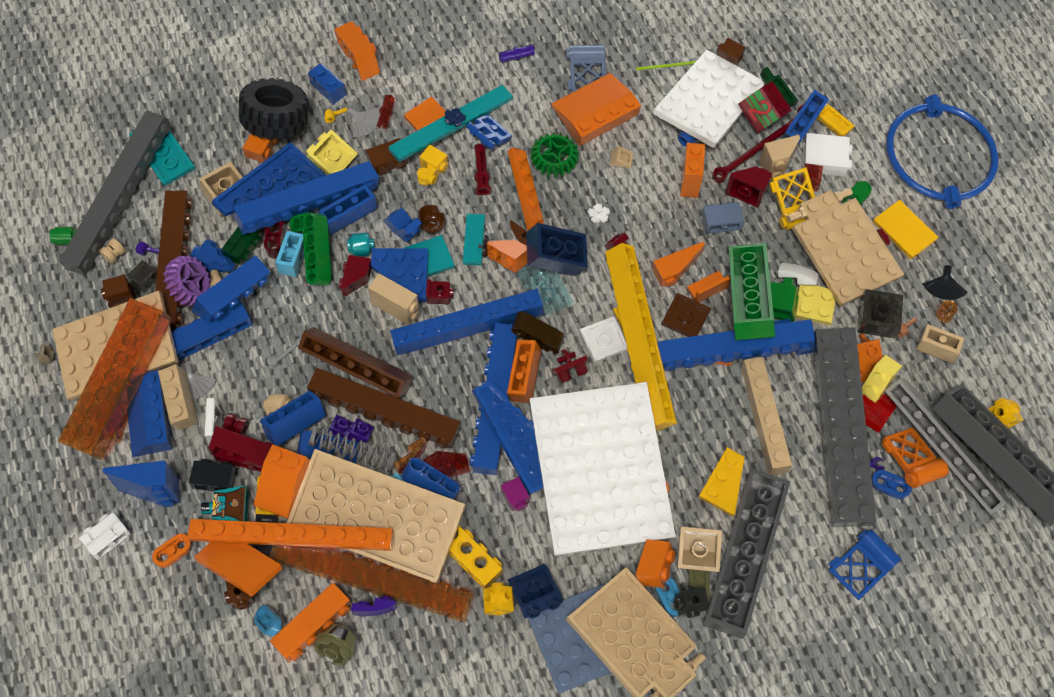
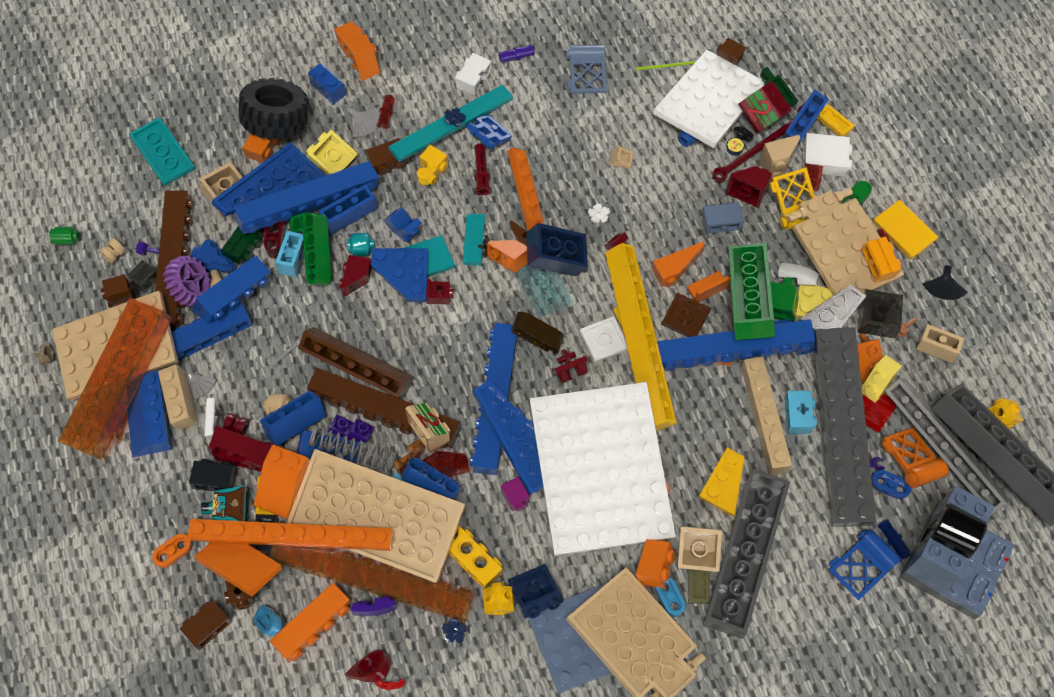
dark grey brick [59,110,170,276] -> none
white brick [79,512,131,560] -> none
blue slope [103,461,180,507] -> none
olive cone [314,624,356,666] -> none
yellow hand [324,107,348,123] -> none
tan brick [368,274,420,325] -> none
blue brick [390,288,544,356] -> none
orange tile [404,96,445,131] -> none
reddish brown hair [418,204,445,234] -> none
orange brick [507,340,542,403] -> none
green gear [531,132,579,178] -> none
orange slope [551,73,641,146] -> none
pearl dark grey brick [674,586,710,618] -> none
orange brick [680,143,705,198] -> none
blue piece [886,95,998,209] -> none
clear orange bush [936,301,958,323] -> none
none -> reddish brown brick [179,600,232,651]
none -> dark red piece [345,650,405,690]
none -> tan slope [405,403,451,453]
none -> dark blue plant [441,618,467,643]
none -> white brick [455,53,492,96]
none -> tile [726,137,745,156]
none -> black plant [734,126,754,142]
none -> medium azure brick [784,391,817,434]
none -> wing [800,284,866,330]
none -> light orange brick [861,236,901,282]
none -> clear blue pin [878,519,912,560]
none -> sand blue piece [899,486,1015,620]

